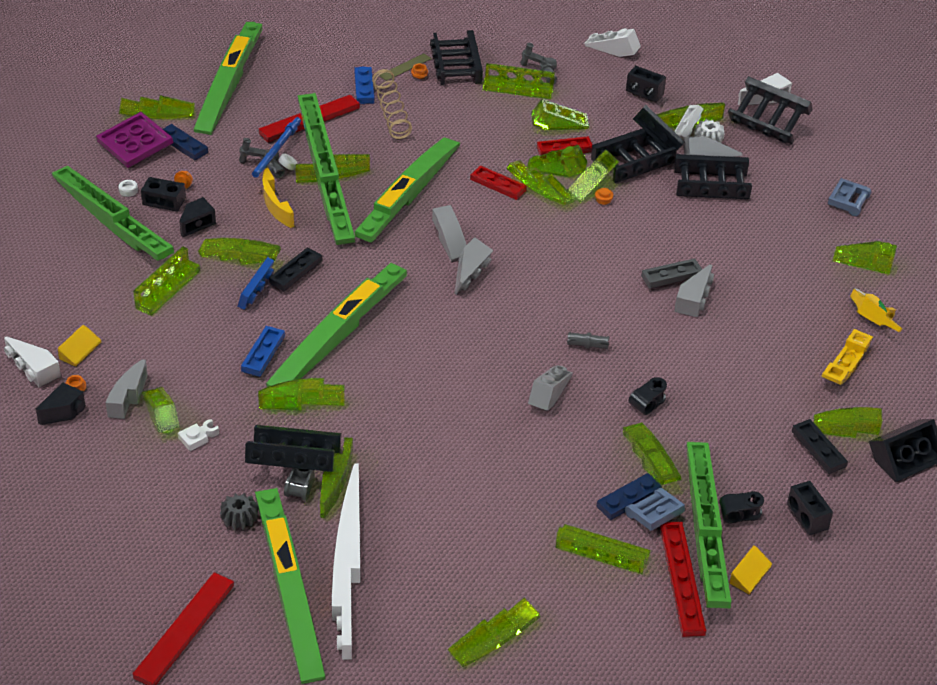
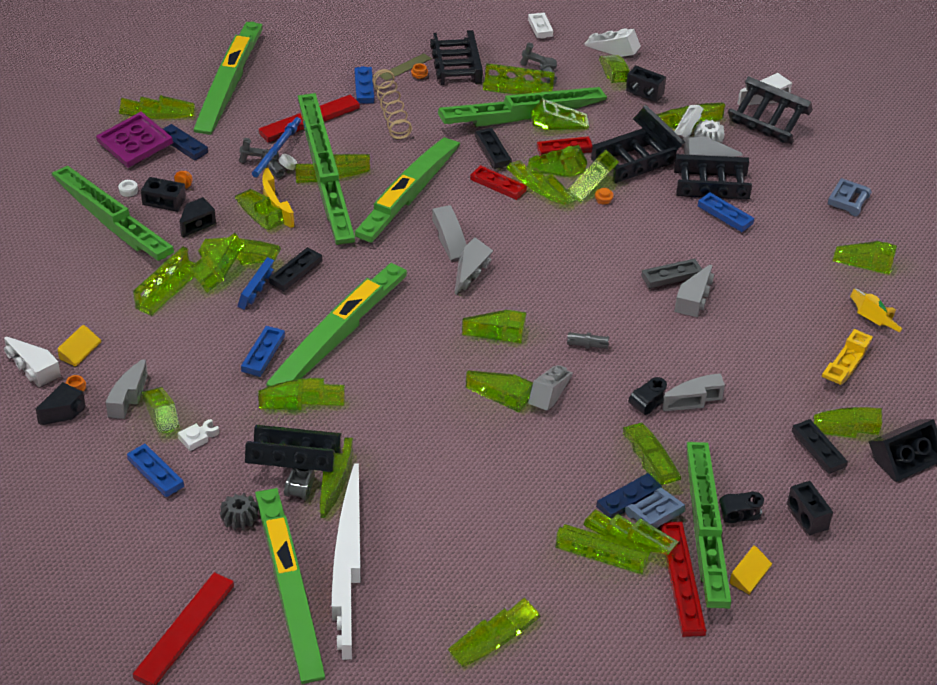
none -> blue plate [127,444,184,497]
none -> clear neon green slope [188,233,244,293]
none -> clear neon green slope [235,189,284,230]
none -> bright green slope [438,87,607,127]
none -> clear neon green slope [462,310,526,343]
none -> clear neon green slope [465,370,533,412]
none -> black plate [475,128,512,169]
none -> white plate [528,13,553,38]
none -> clear neon green slope [583,509,678,555]
none -> clear neon green slope [599,55,630,83]
none -> light grey slope [662,373,725,411]
none -> blue plate [698,193,754,232]

